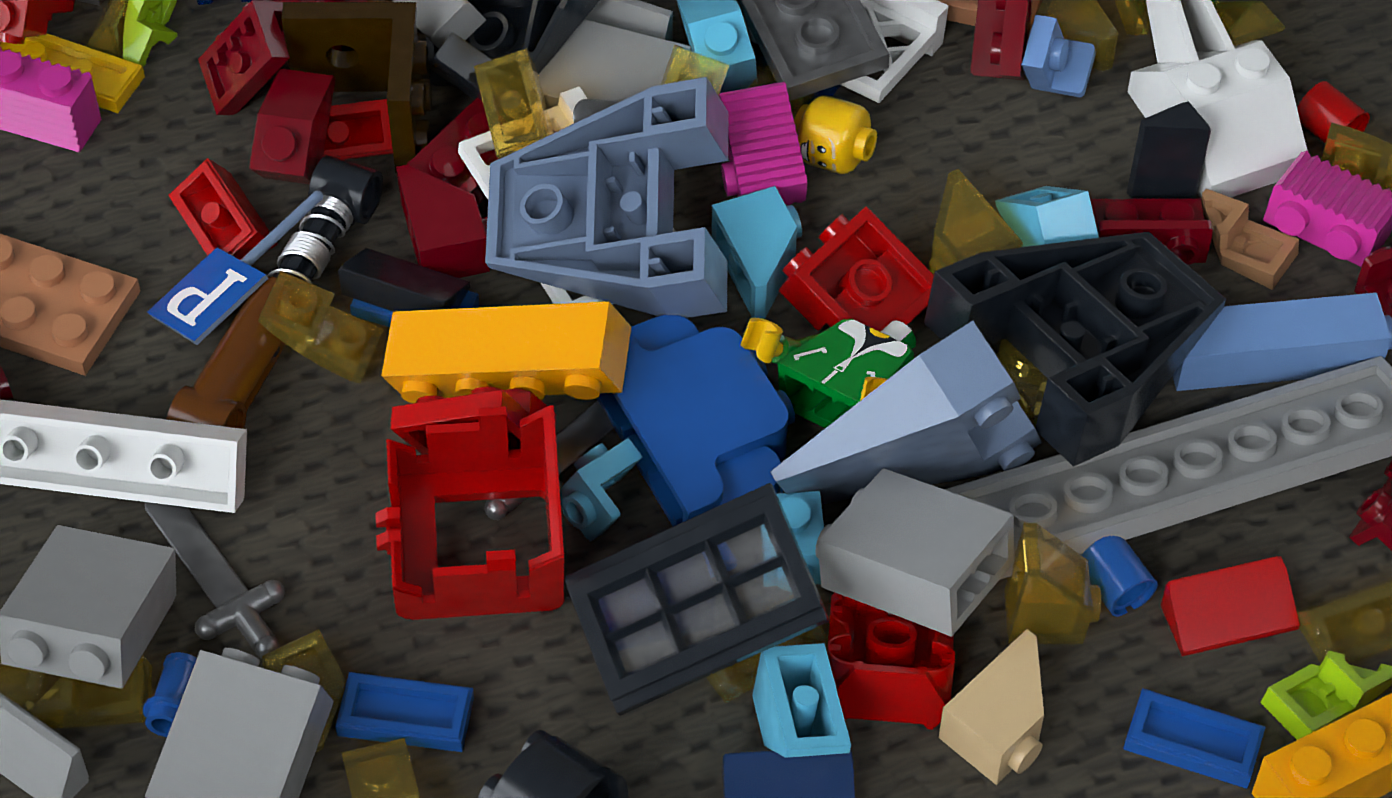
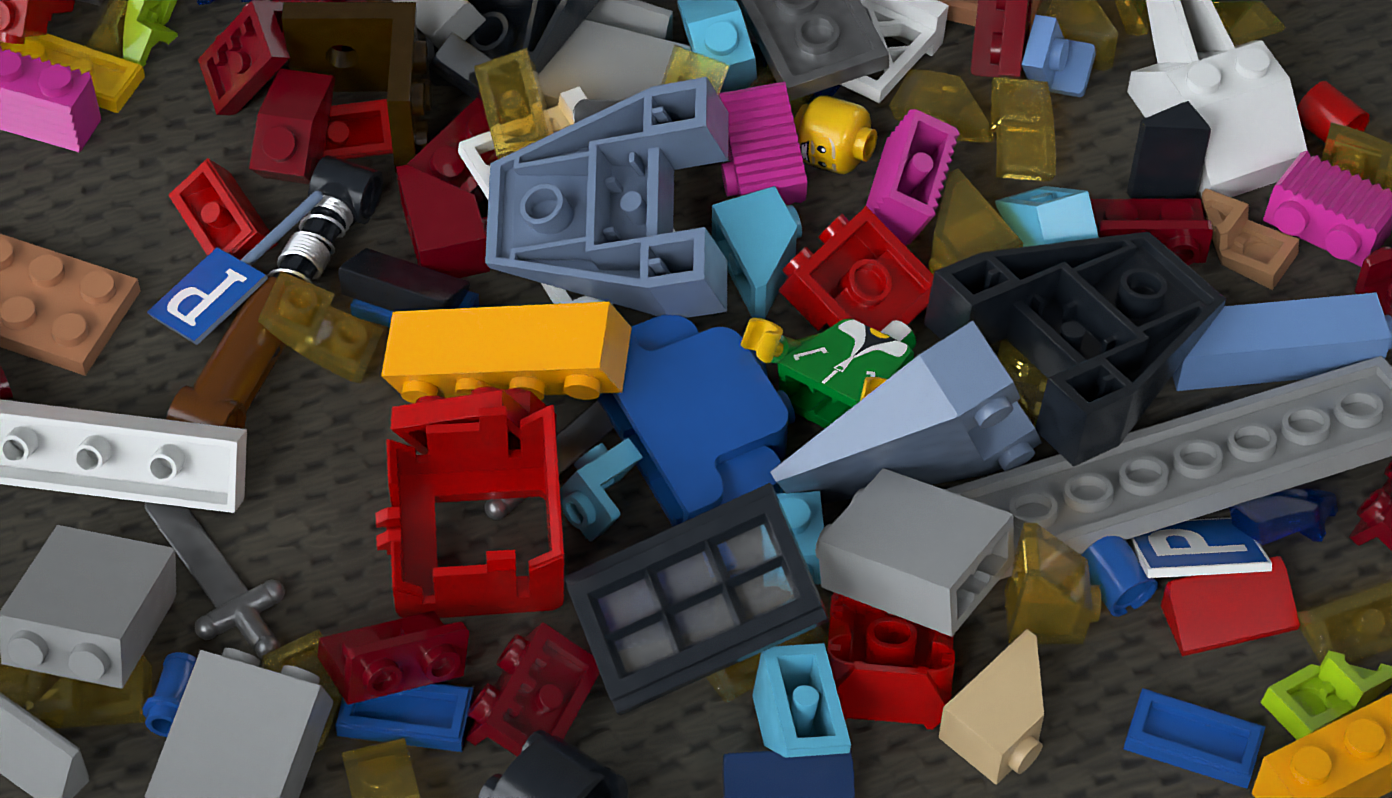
none -> dark red bracket [317,611,469,705]
none -> dark red bracket [465,622,600,756]
none -> dark pink brick [866,109,960,246]
none -> clear yellow slope [889,69,994,143]
none -> clear yellow slope [991,77,1056,181]
none -> piece [1127,517,1272,578]
none -> clear blue slope [1229,489,1338,546]

